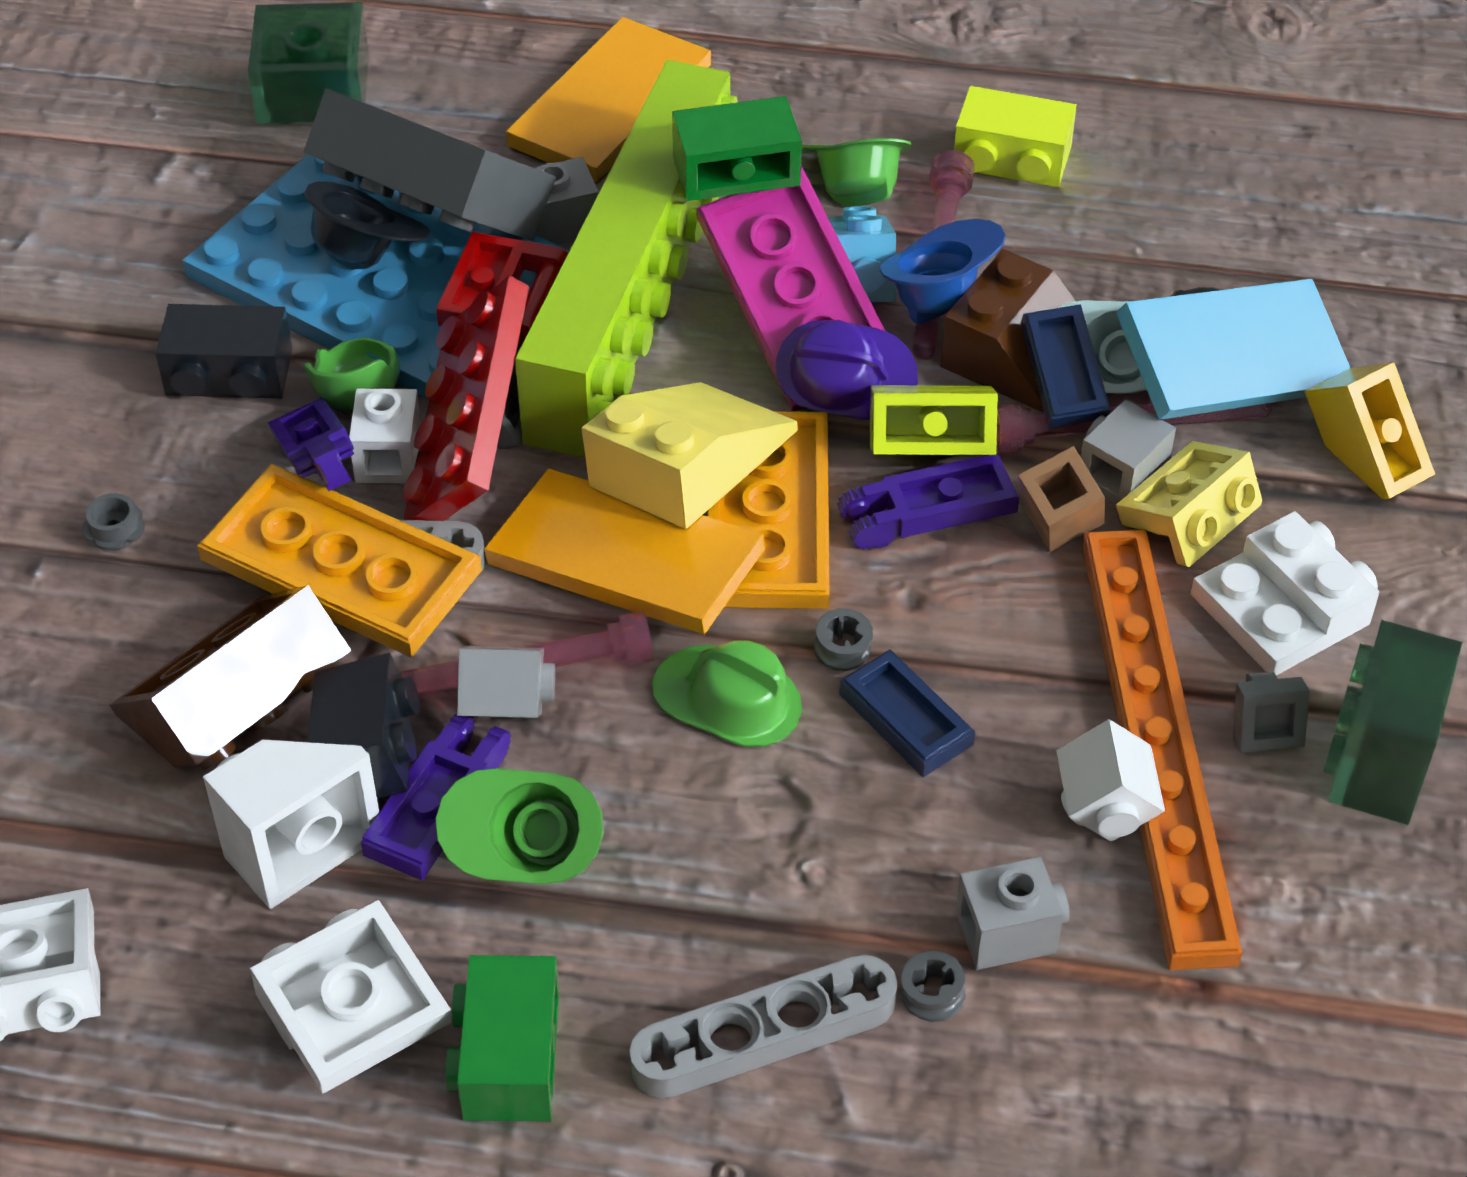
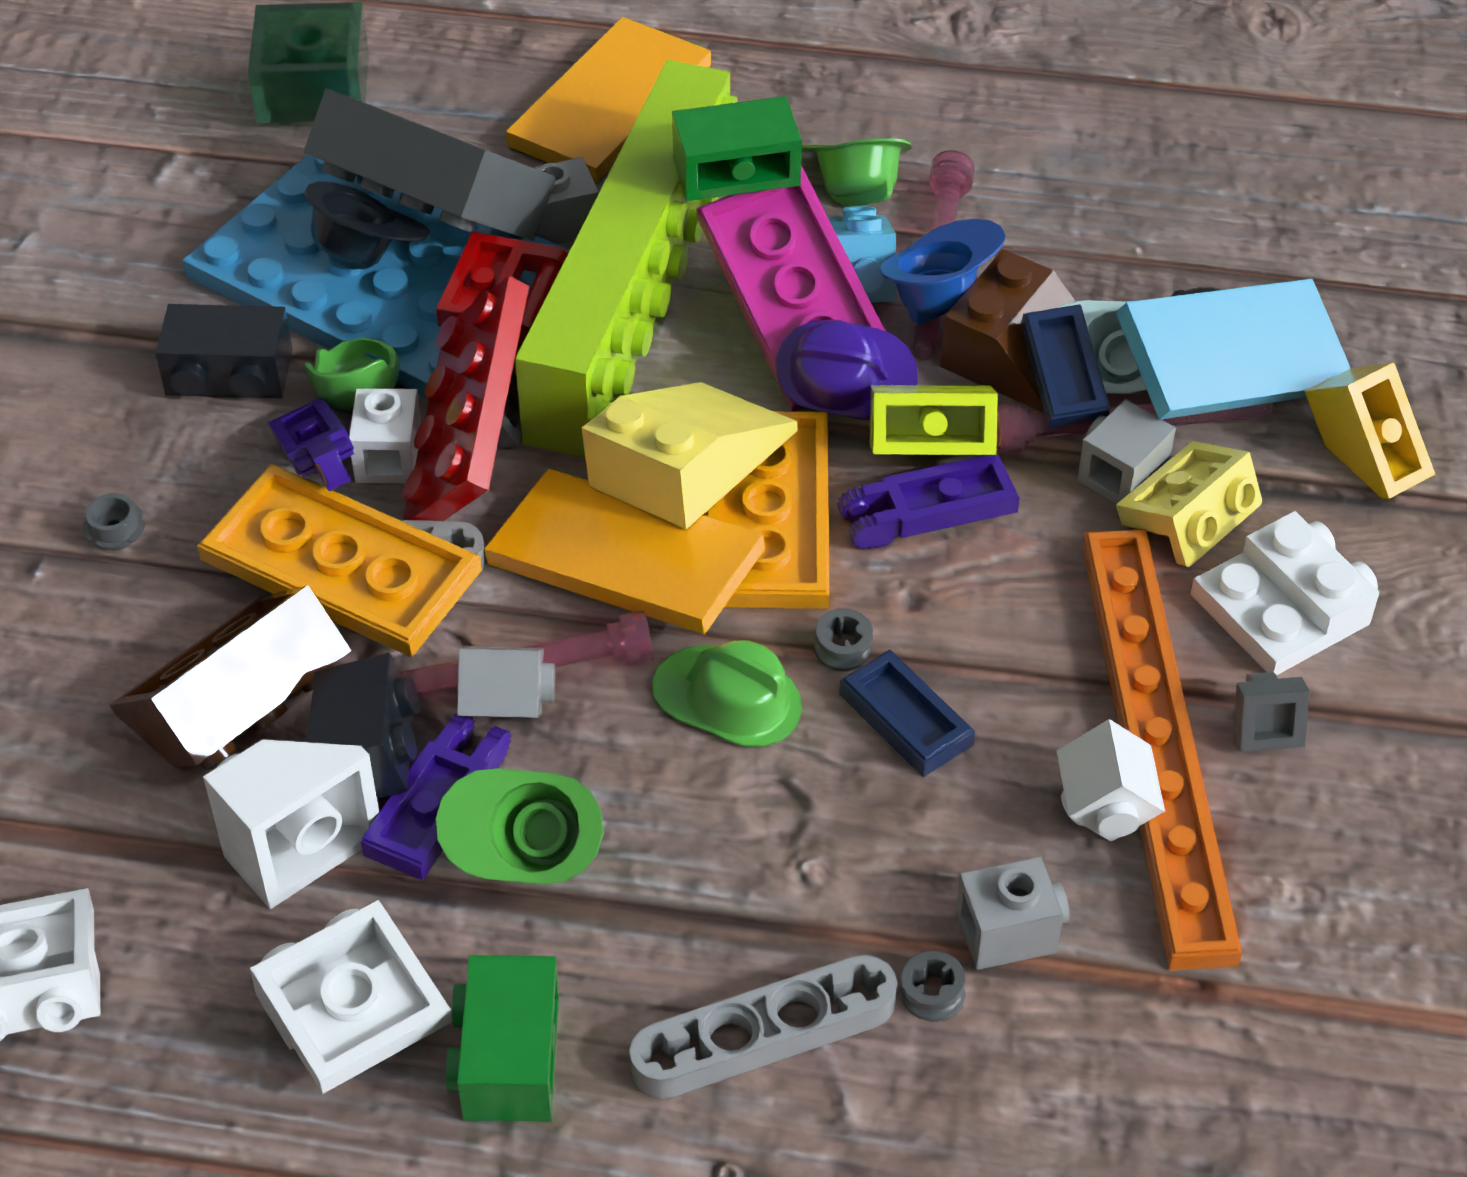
neon yellow brick [953,86,1077,188] -> none
medium nougat brick [1018,446,1105,552] -> none
clear green brick [1323,620,1462,825] -> none

